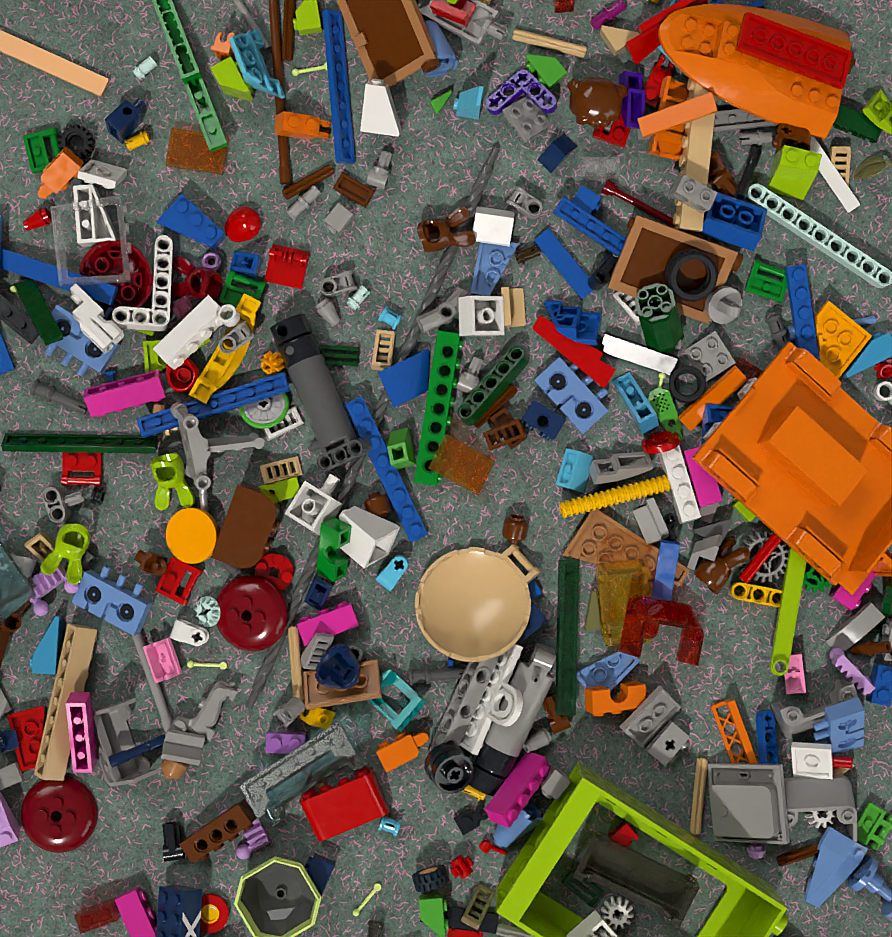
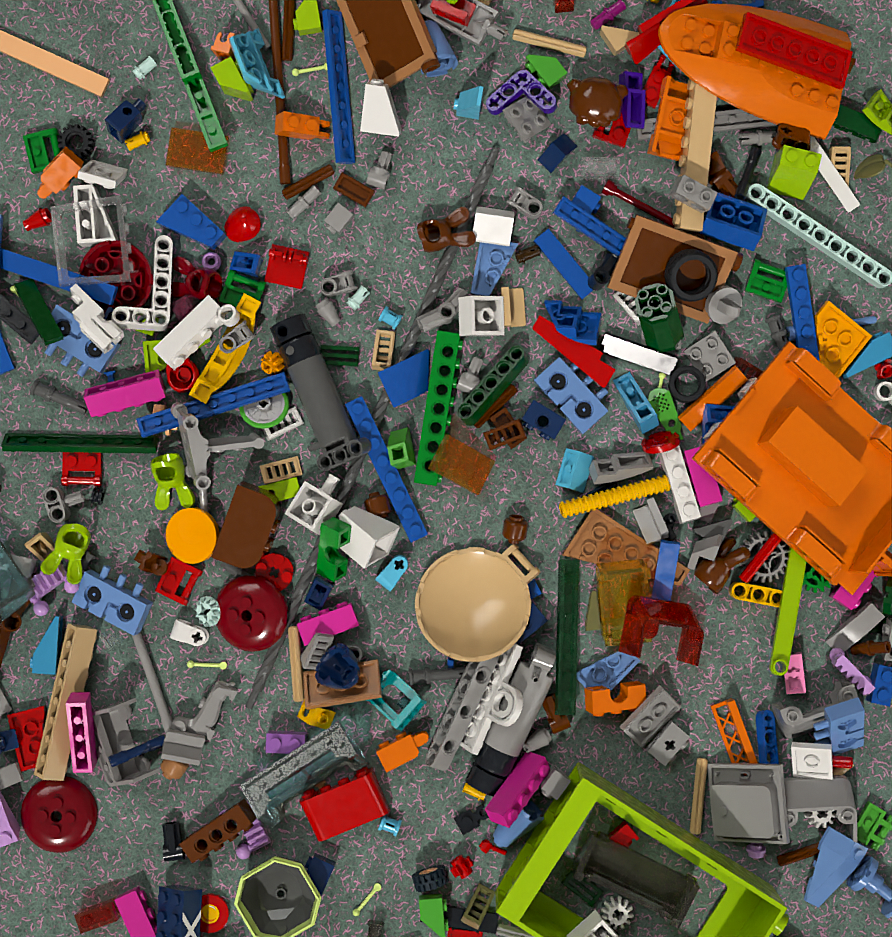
bright pink hinge [143,637,183,683] -> none
light grey piece [273,697,305,728] -> none
black wheel [424,743,474,794] -> none
bright green piece [430,90,452,116] -> none
orange tile [638,92,718,138] -> none

